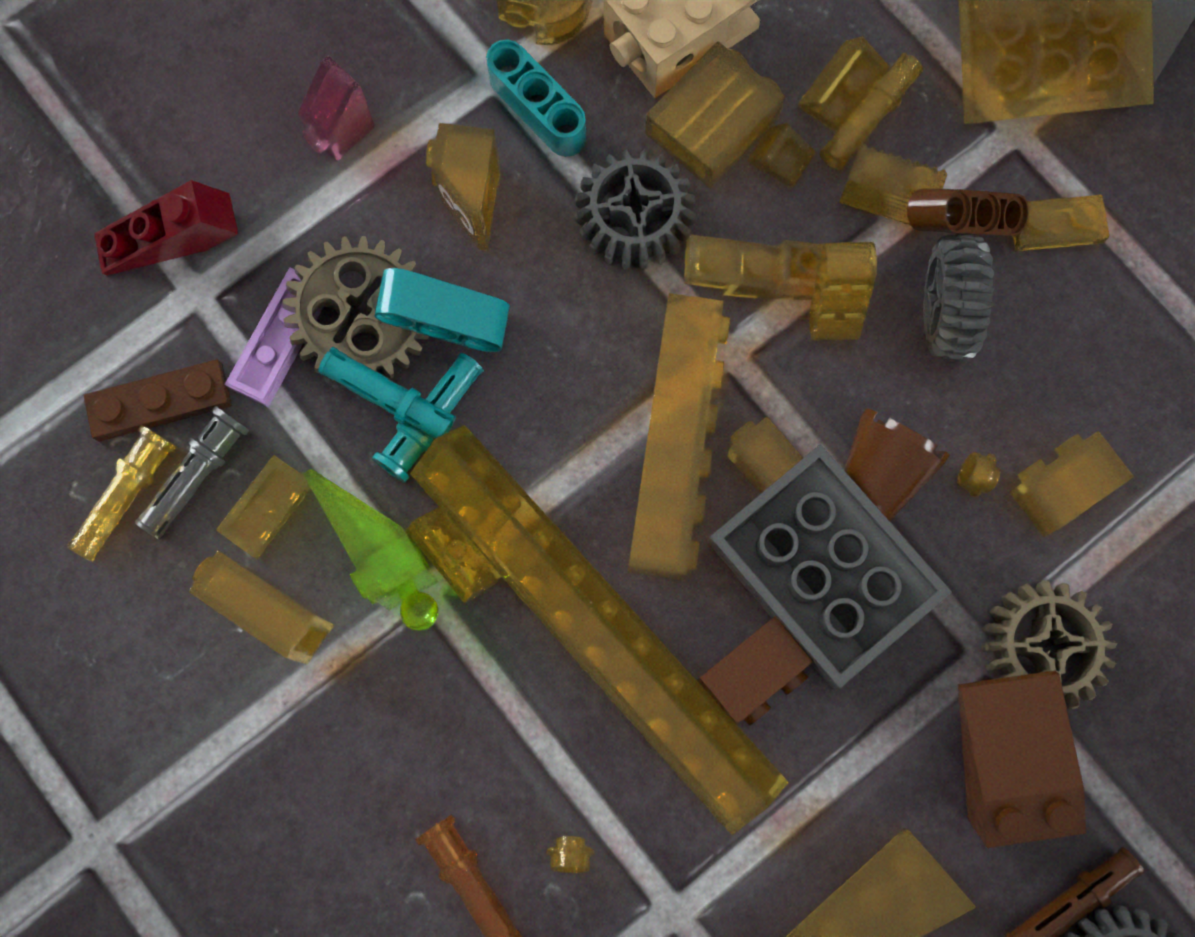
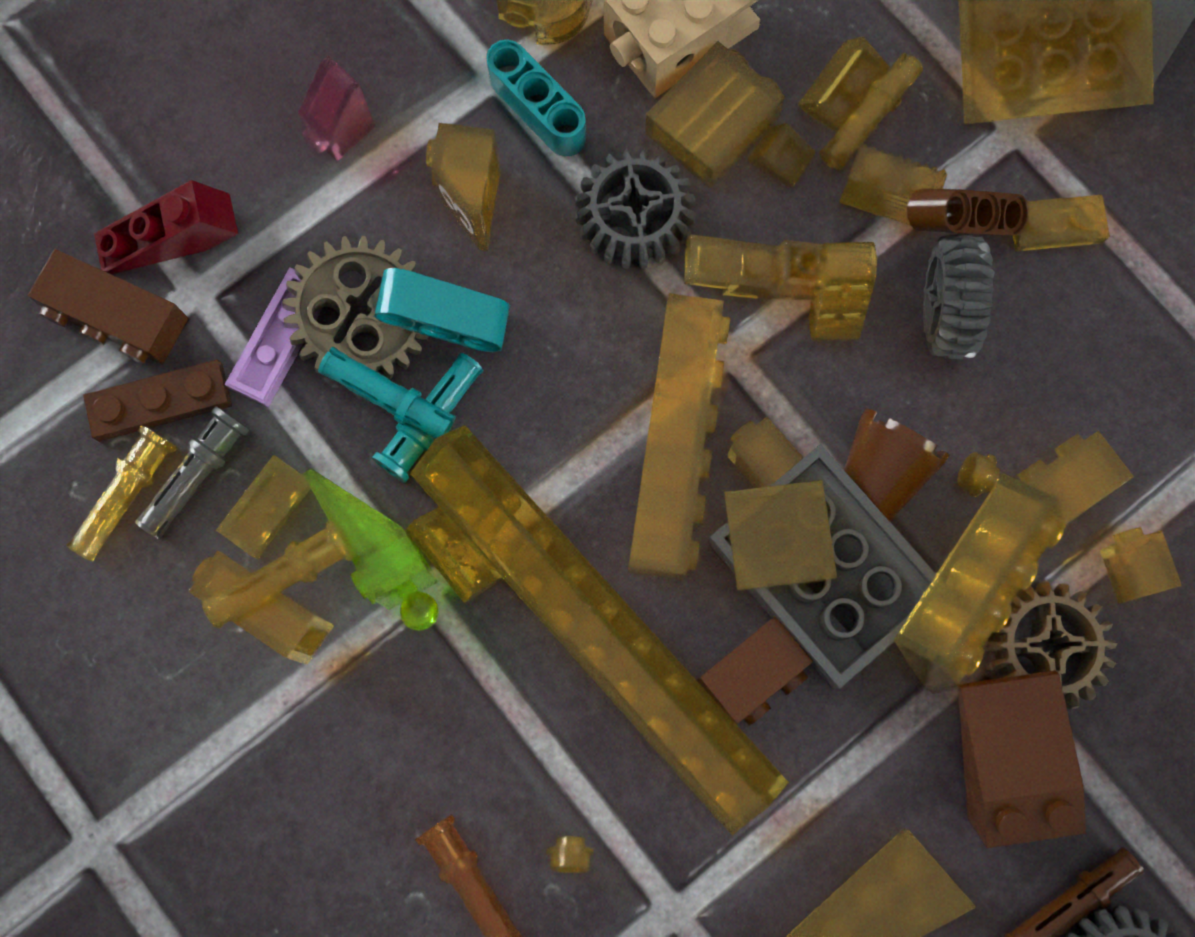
none -> reddish brown brick [27,249,189,365]
none -> clear yellow pin [201,518,355,629]
none -> clear yellow tile [724,480,837,591]
none -> clear yellow slope [894,473,1065,694]
none -> clear yellow brick [1100,527,1182,604]

